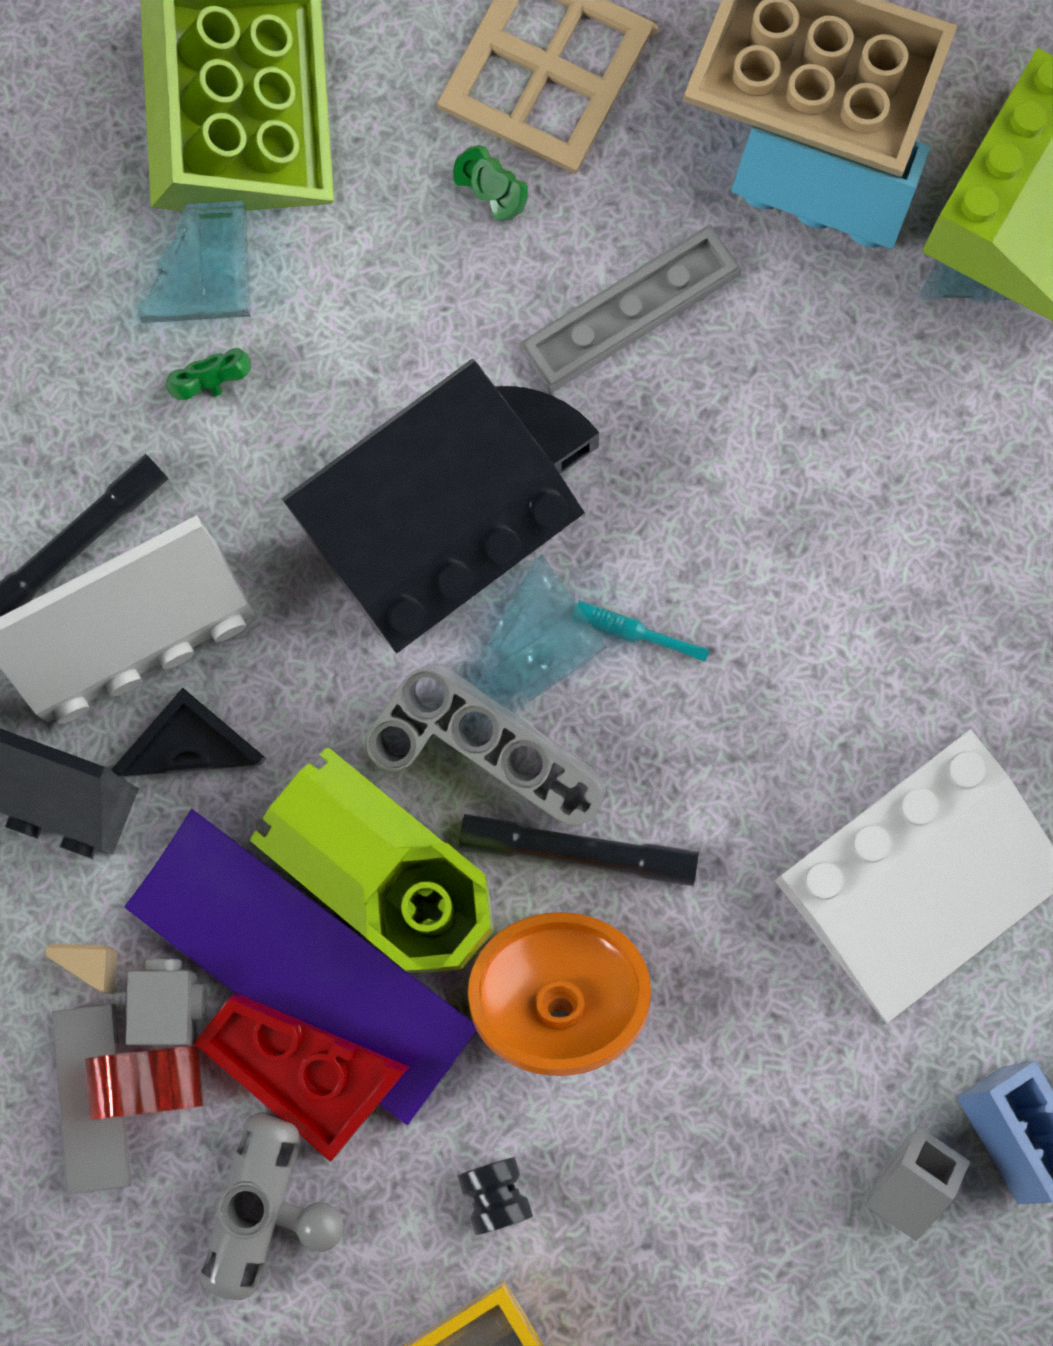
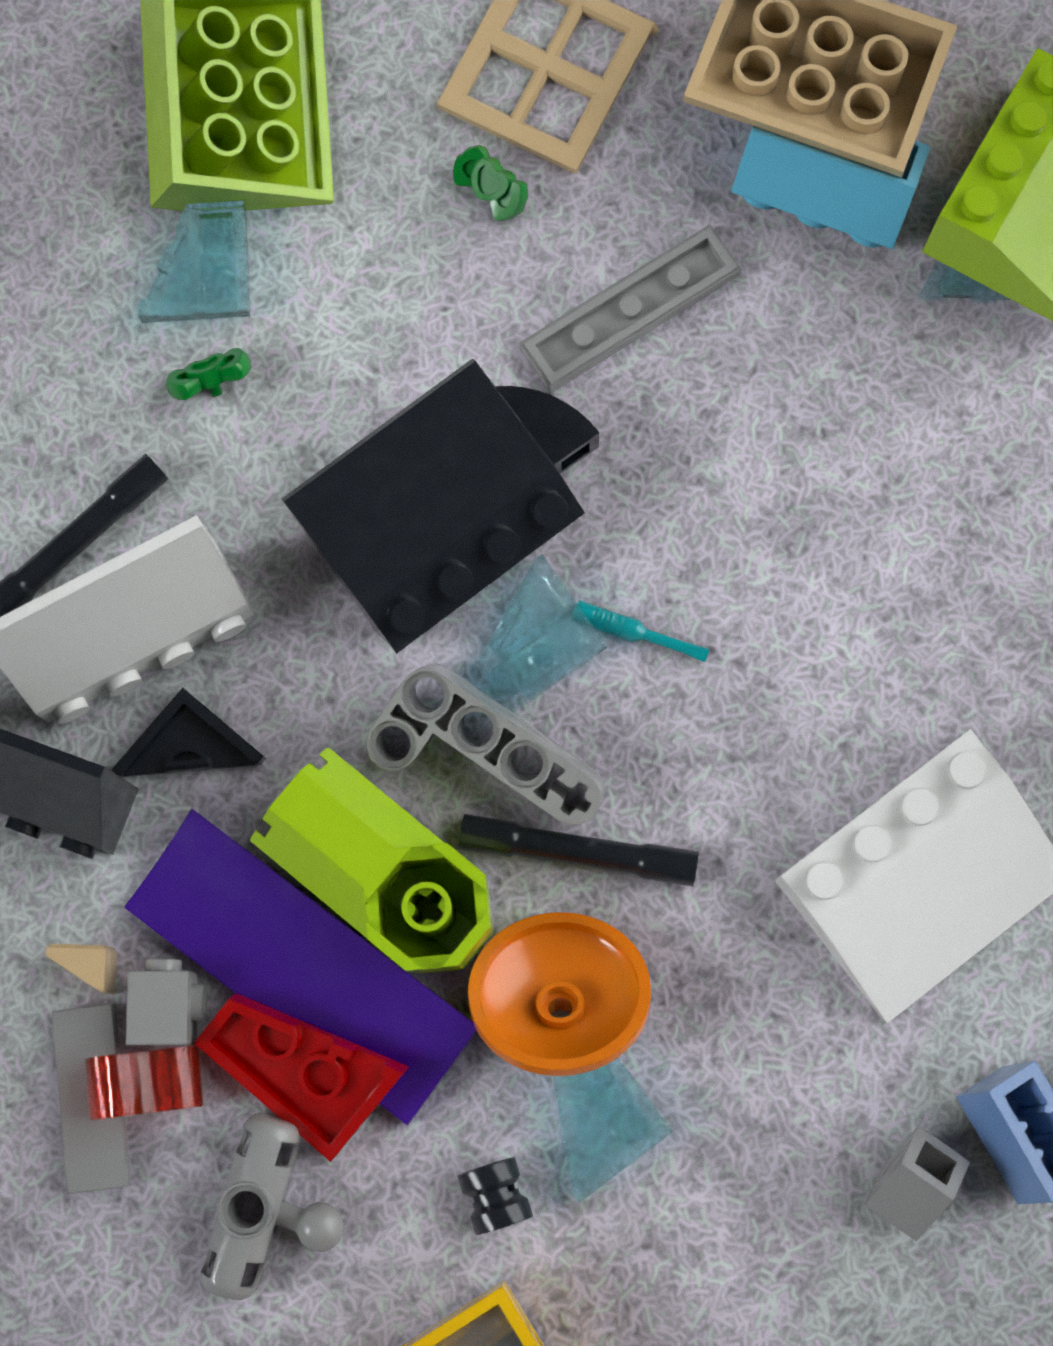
none -> clear light blue wing [553,1057,673,1203]

